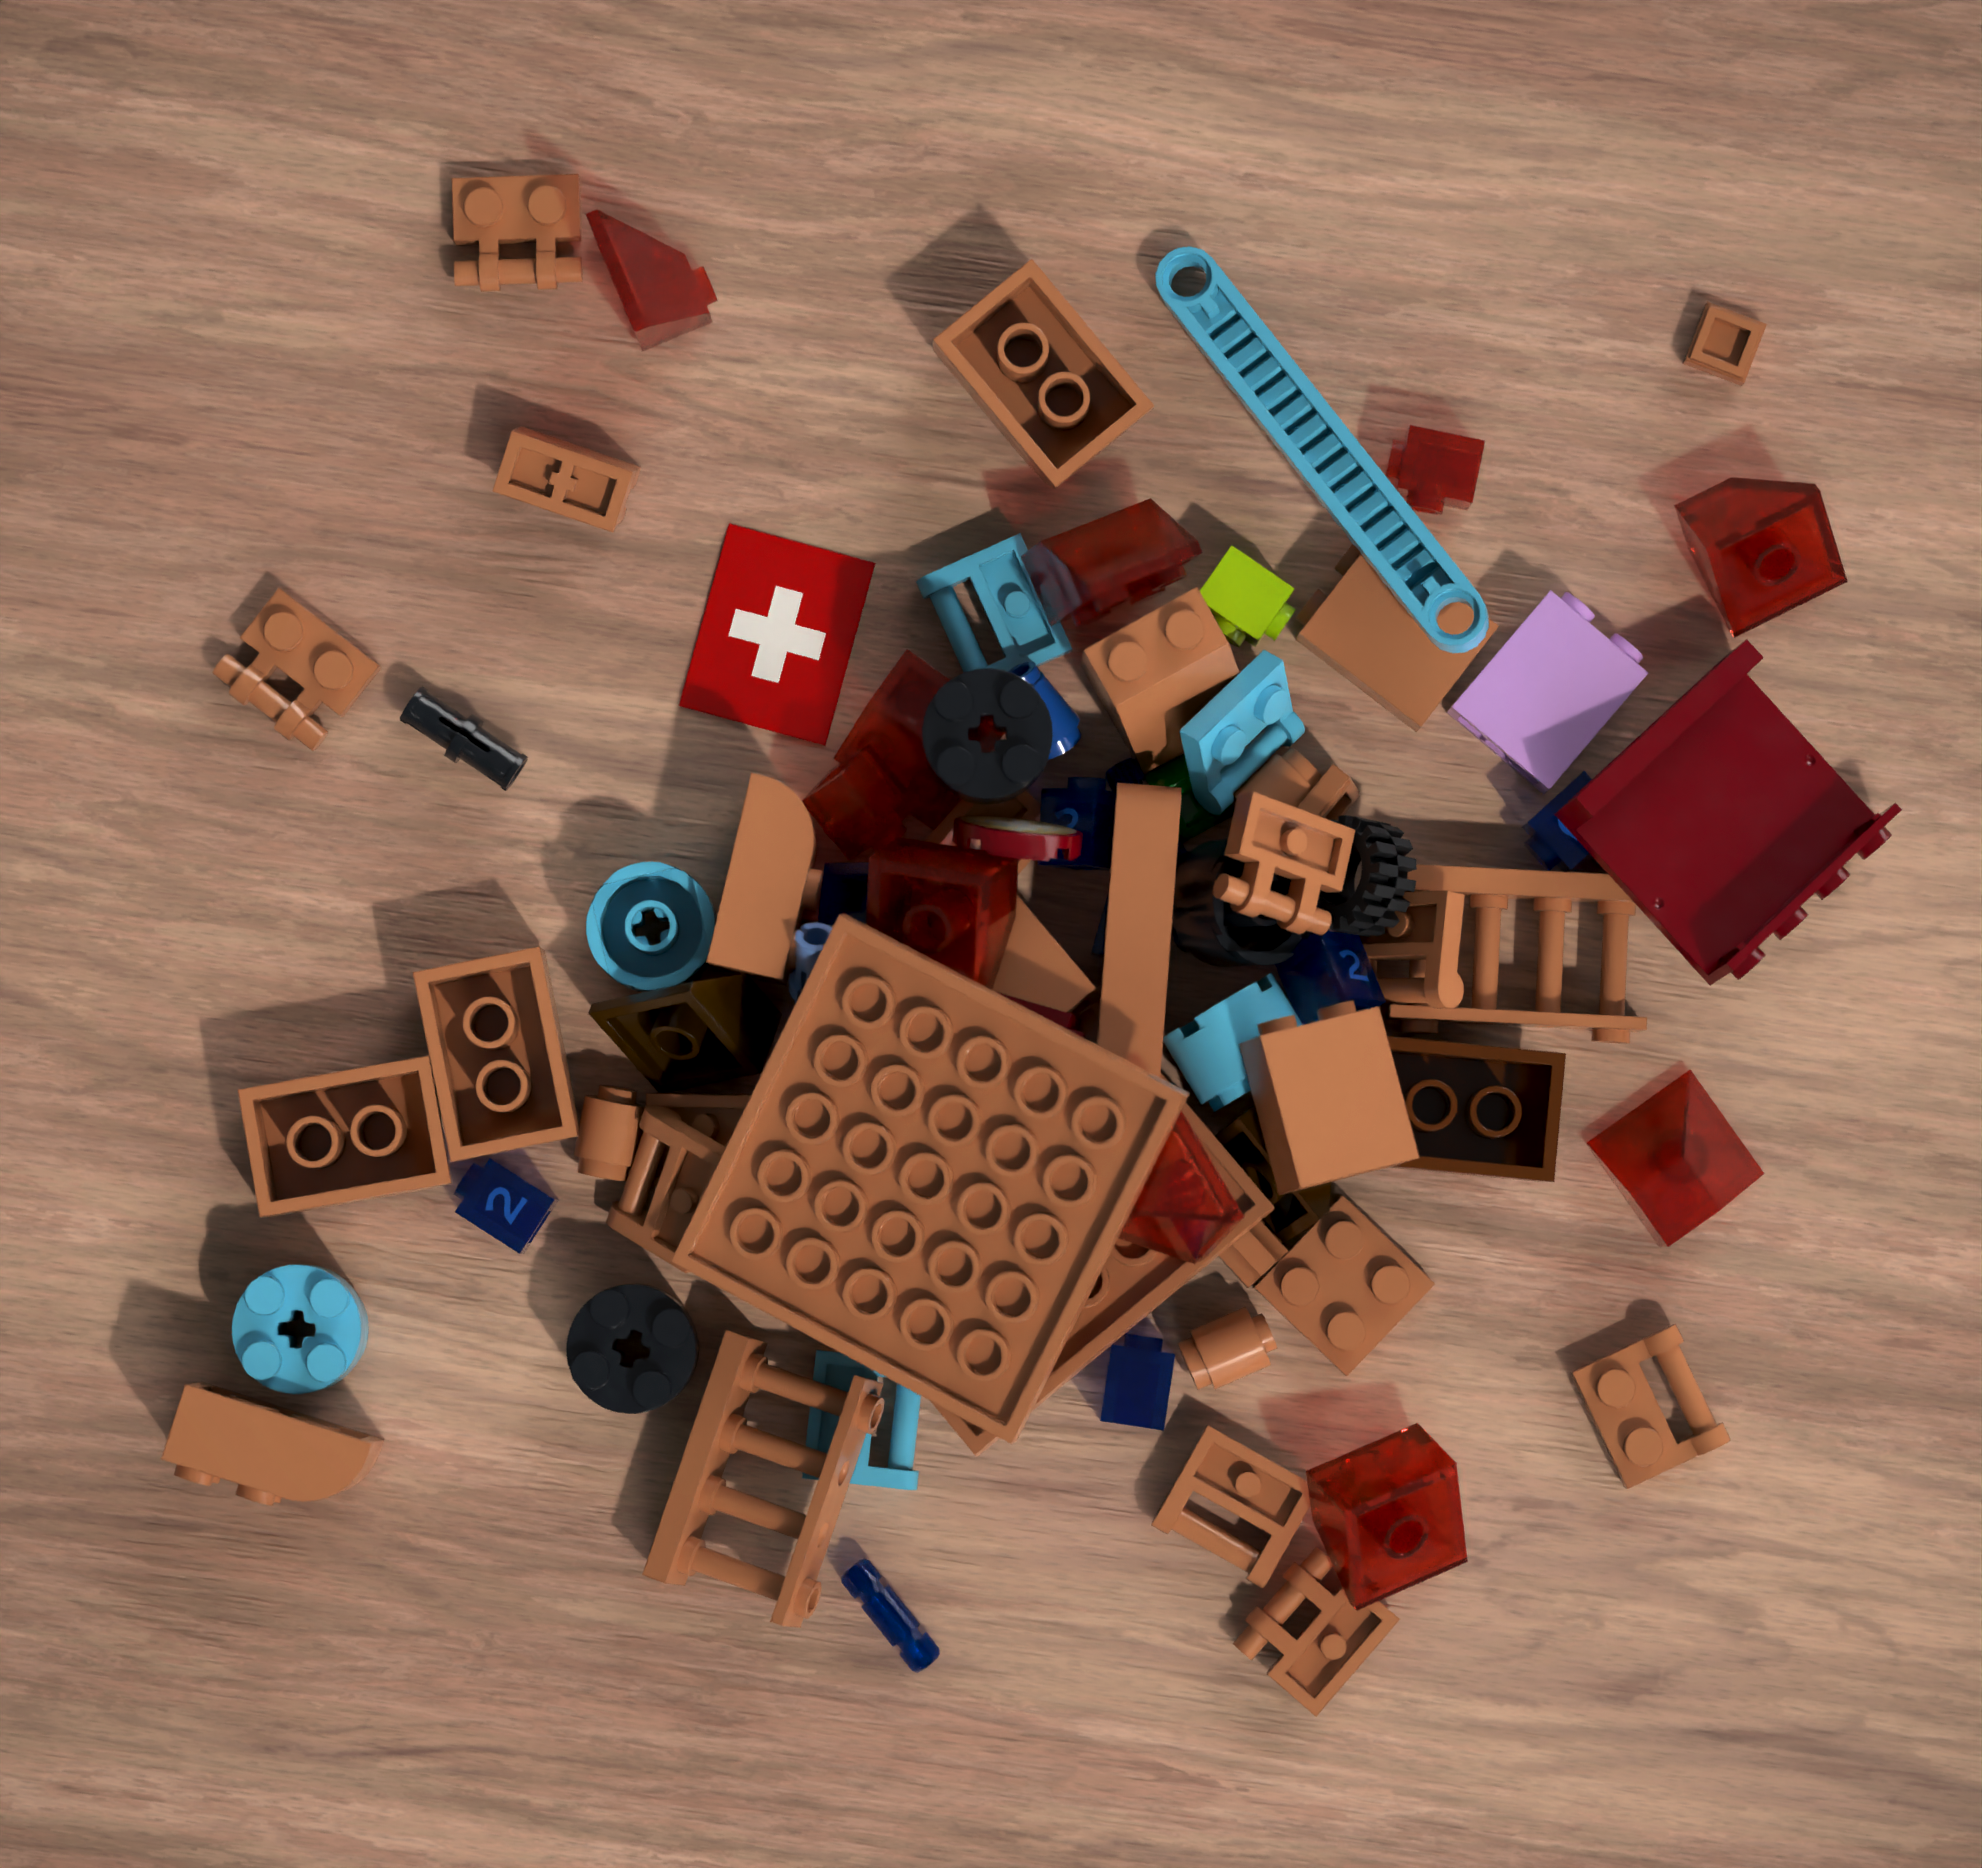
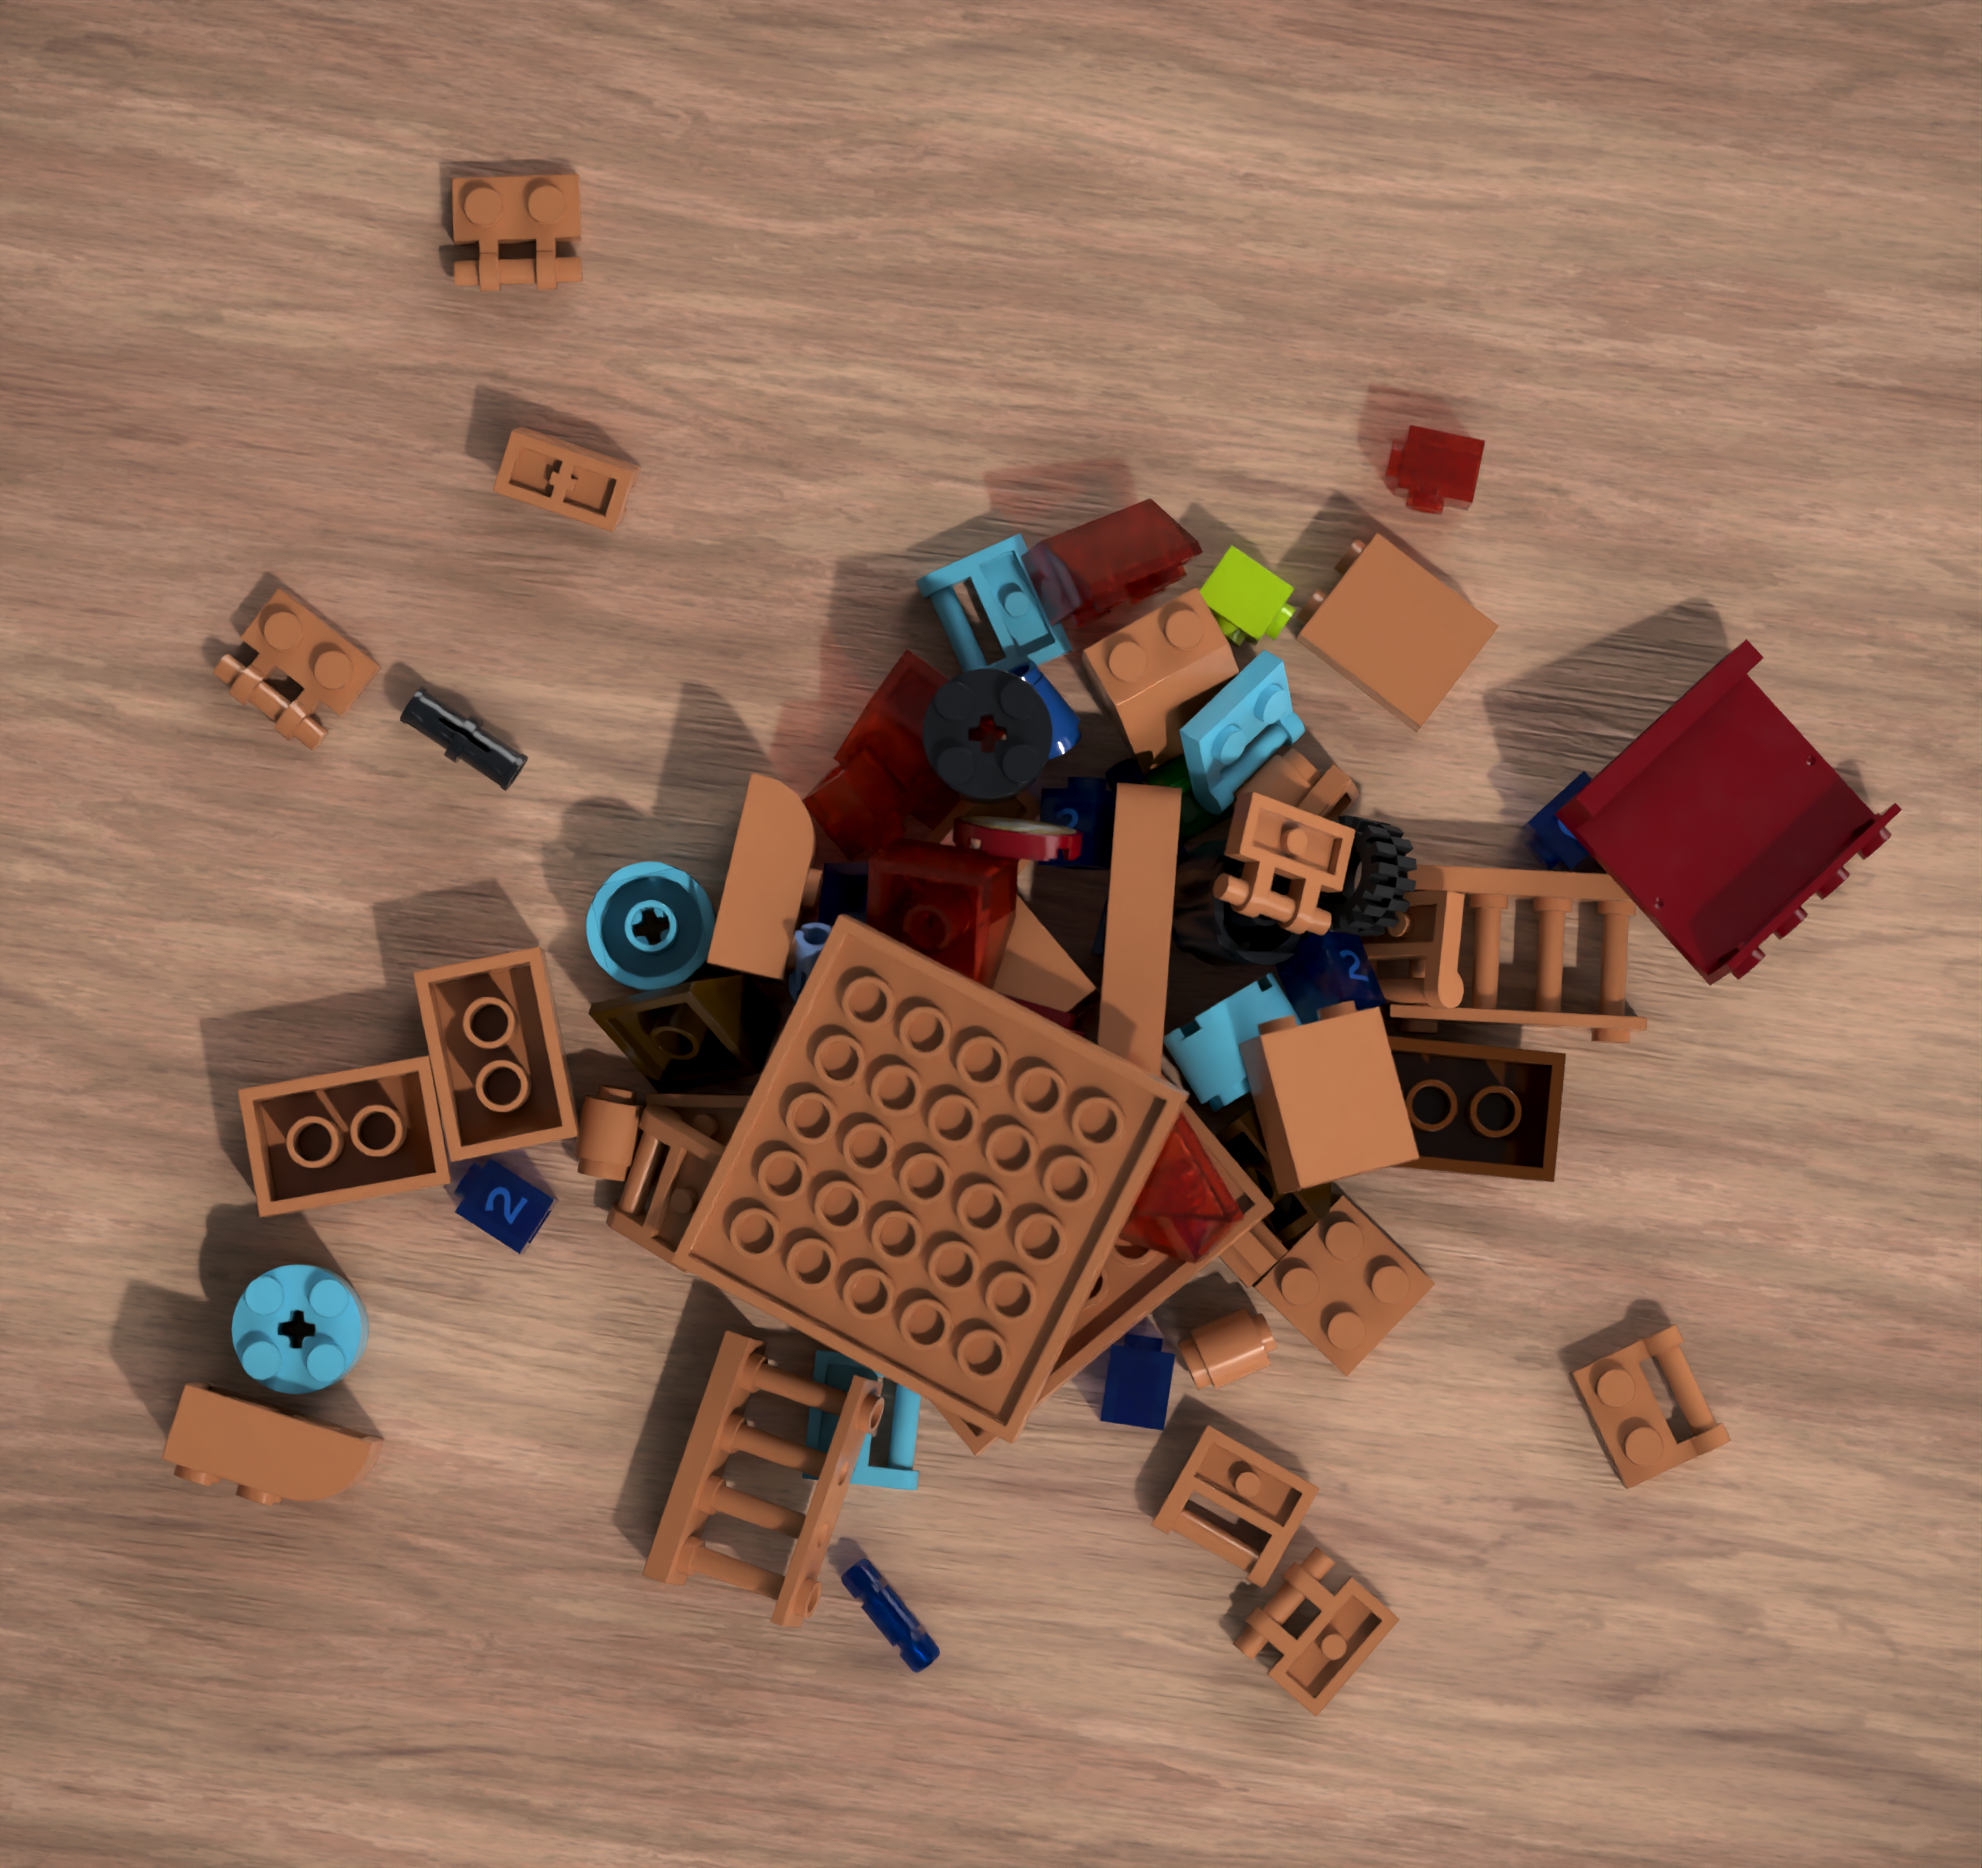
black brick [566,1284,699,1414] -> none
clear red slope [585,209,718,352] -> none
red sticker [679,523,876,746] -> none
nougat brick [933,259,1154,489] -> none
medium azure gear [1156,247,1489,653] -> none
clear red slope [1306,1423,1468,1611] -> none
lavender brick [1447,590,1648,794] -> none
clear red slope [1586,1069,1765,1247] -> none
clear red slope [1674,477,1848,638] -> none
nougat tile [1683,302,1767,386] -> none

